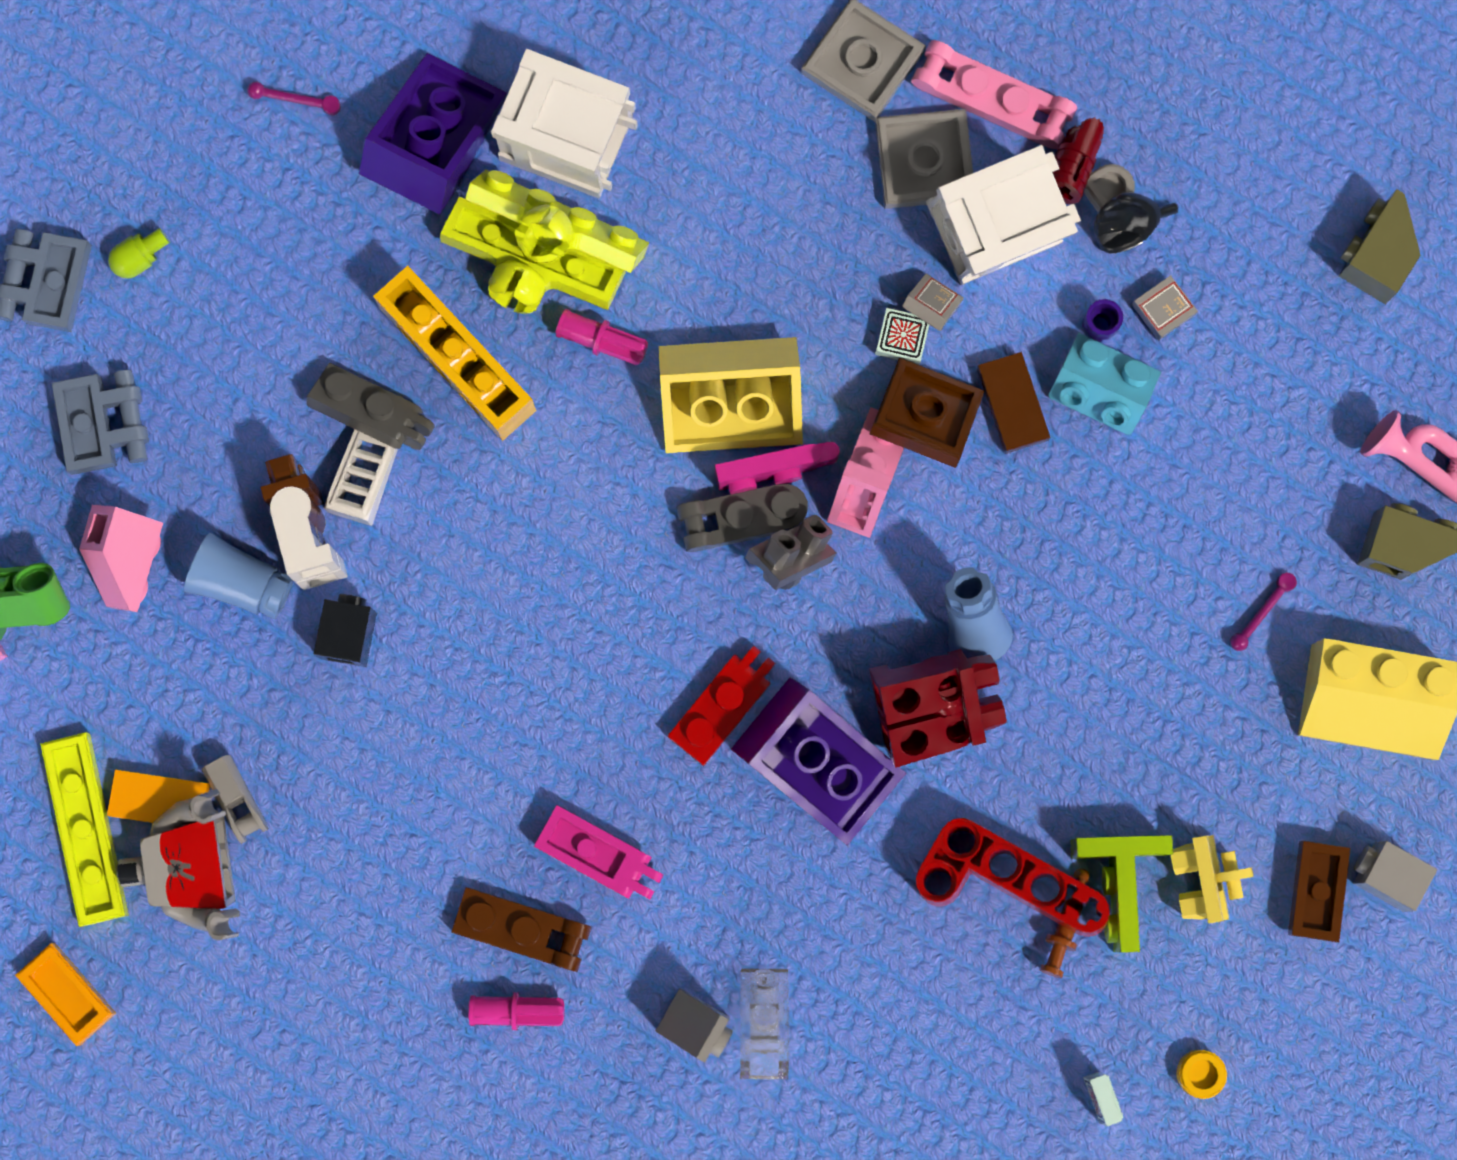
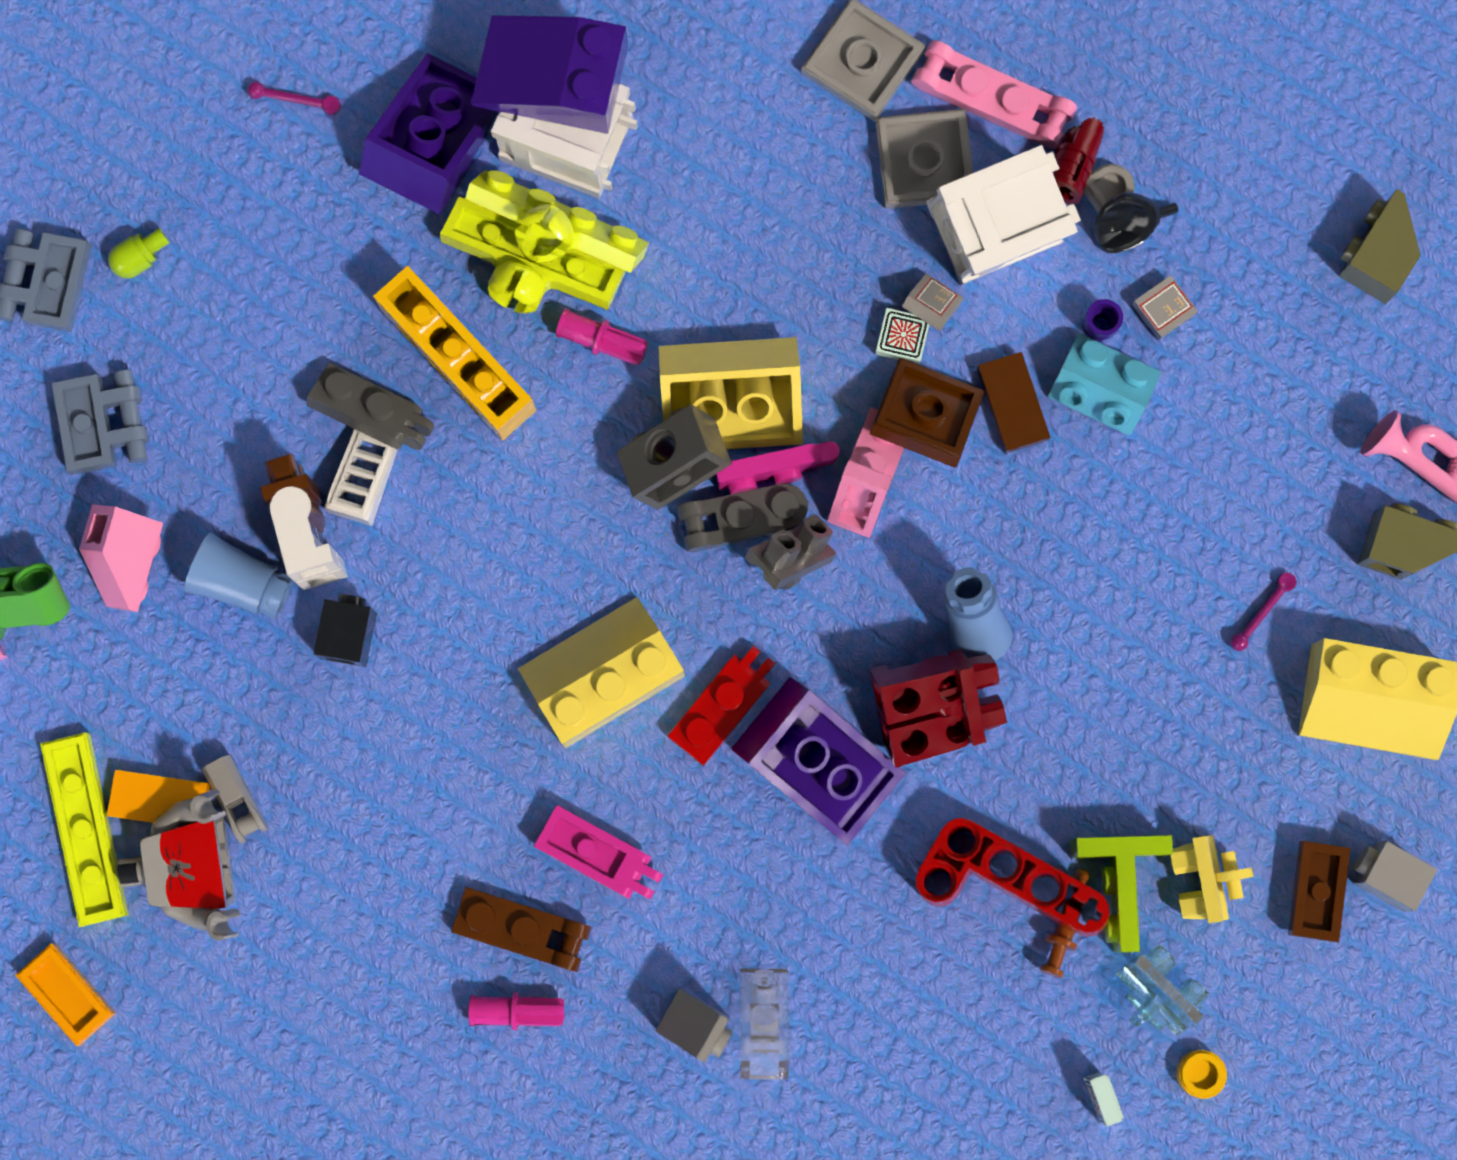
none -> dark purple slope [471,15,628,134]
none -> light yellow slope [518,597,685,748]
none -> dark grey brick [617,404,732,510]
none -> clear light blue hips [1116,945,1209,1036]

